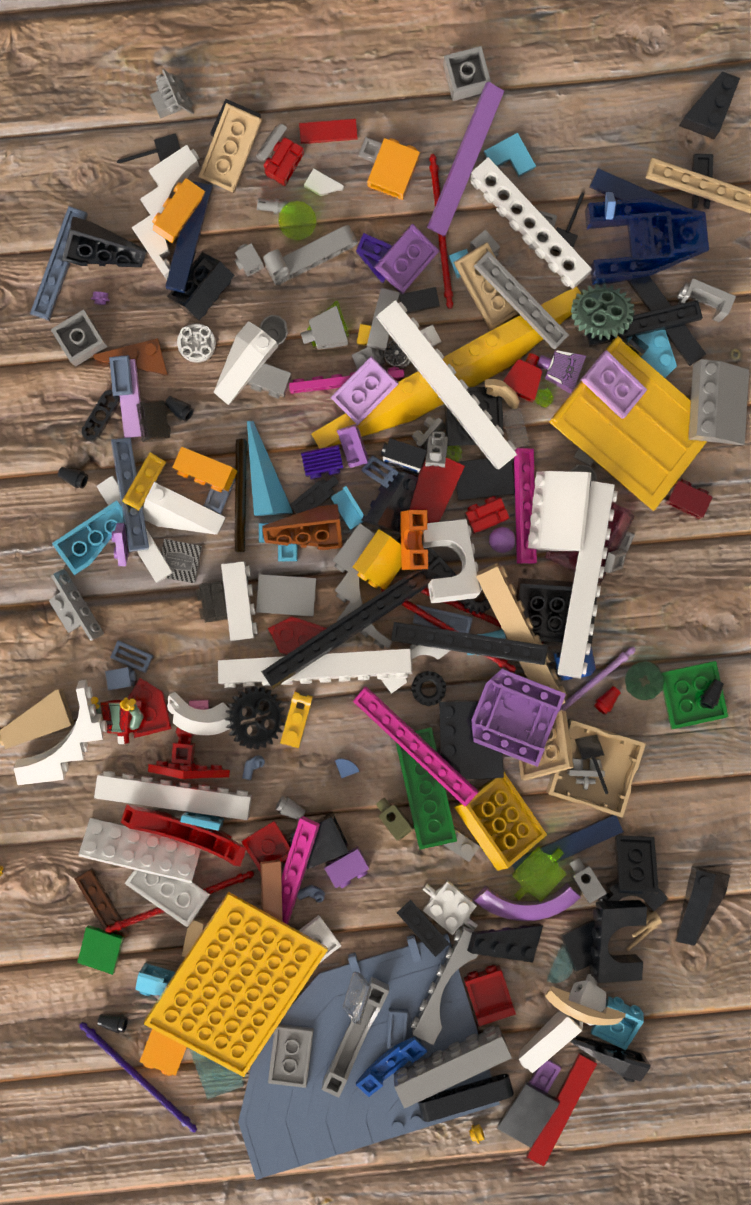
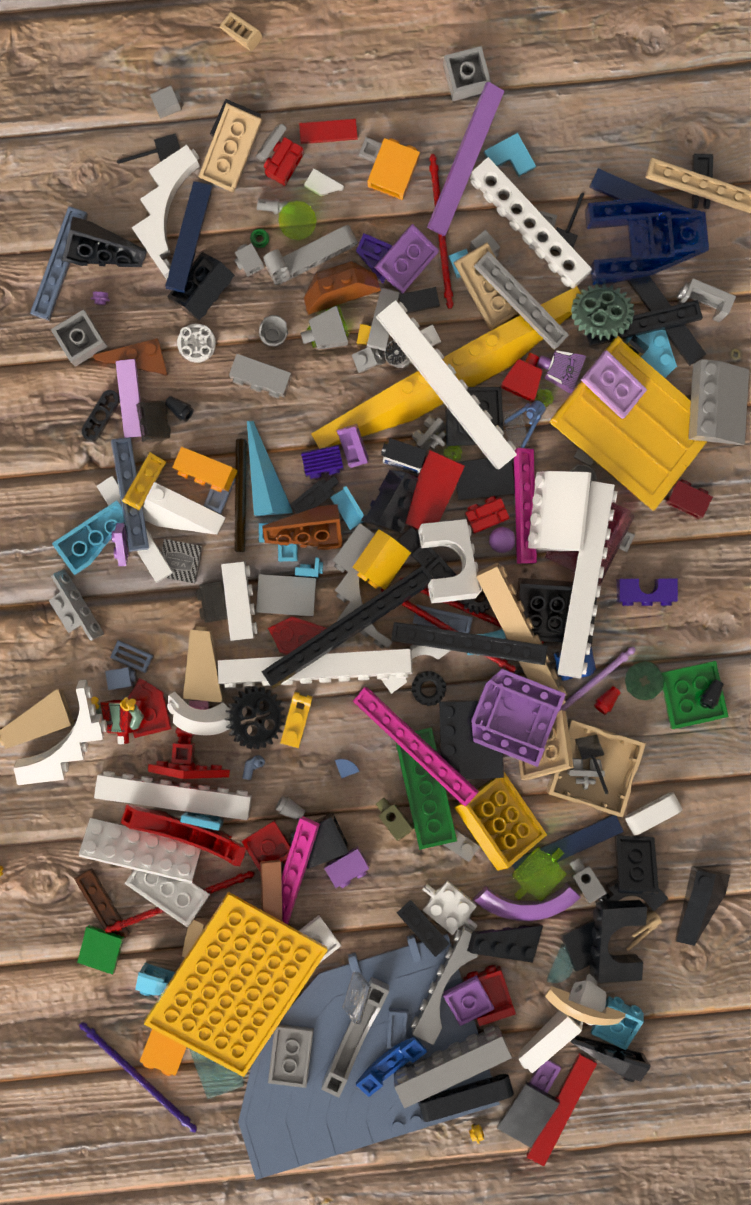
black cone [58,467,88,489] -> none
black cone [98,1014,128,1034] -> none
sand blue tile [109,355,133,396] -> none
light orange brick [152,178,205,243] -> none
light grey hinge [156,69,194,114] -> none
white wedge [214,321,278,405] -> none
dark pink plate [289,367,404,394] -> none
sand blue arm [297,885,325,903] -> none
lavender tile [331,356,399,425] -> none
sand blue tile [361,455,398,488] -> none
orange arch [400,510,428,570] -> none
light grey hips [425,432,448,468] -> none
tan piece [485,379,520,410] -> none
light grey tile [604,549,627,573] -> none
medium blue tile [605,192,616,220] -> none
black wedge [679,71,740,139] -> none
none -> tan slope [183,626,224,703]
none -> tan slope [219,12,262,52]
none -> green plate [250,229,269,248]
none -> medium azure bracket [295,557,323,578]
none -> dark orange wedge [304,261,381,315]
none -> medium lavender tile [443,975,494,1026]
none -> medium blue plant [504,400,546,448]
none -> dark purple arch [616,578,678,606]
none -> white beam [625,792,683,835]

